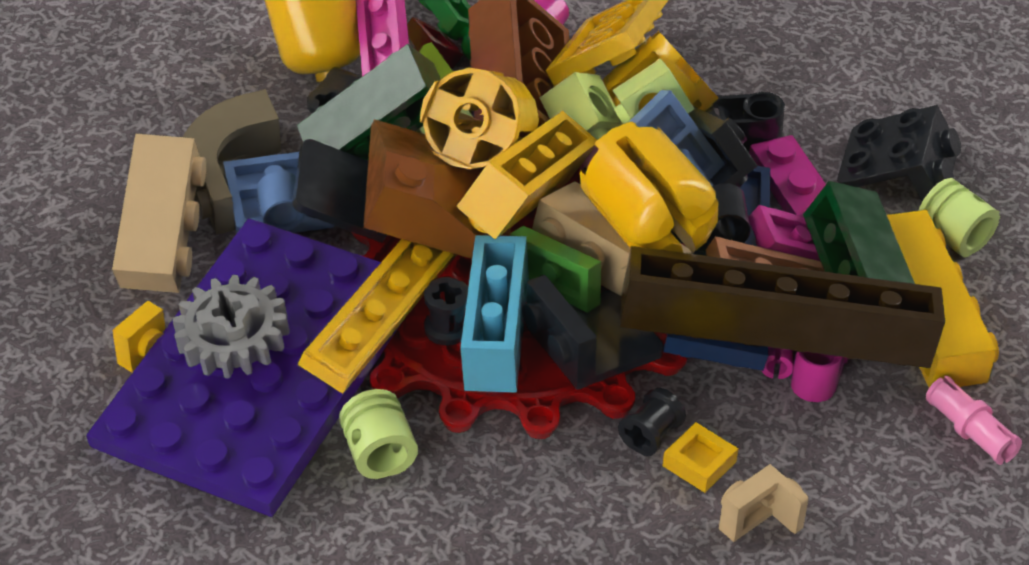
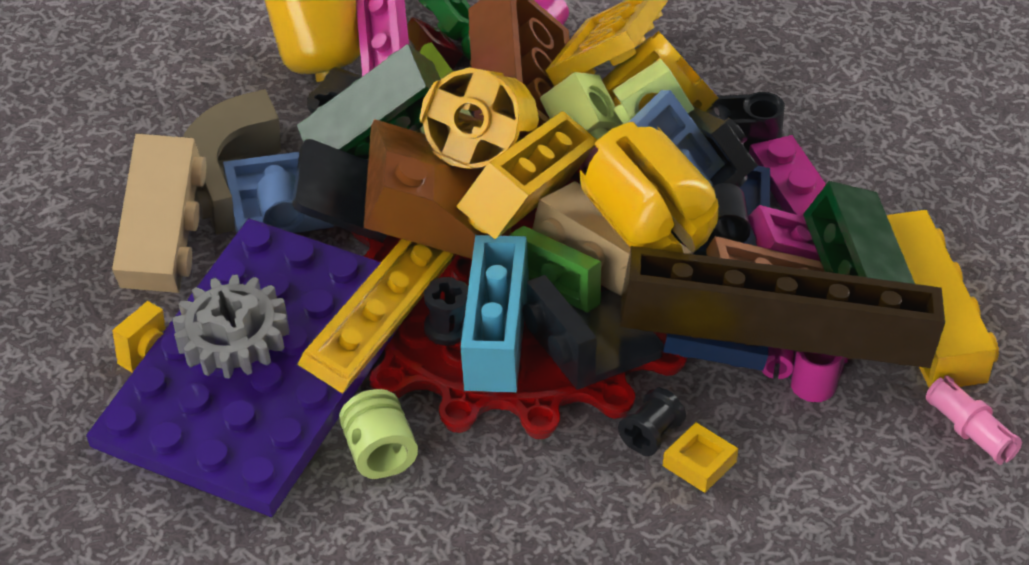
tan bracket [719,464,808,542] -> none
black bracket [837,105,961,201] -> none
yellowish green piece [918,178,1000,258] -> none

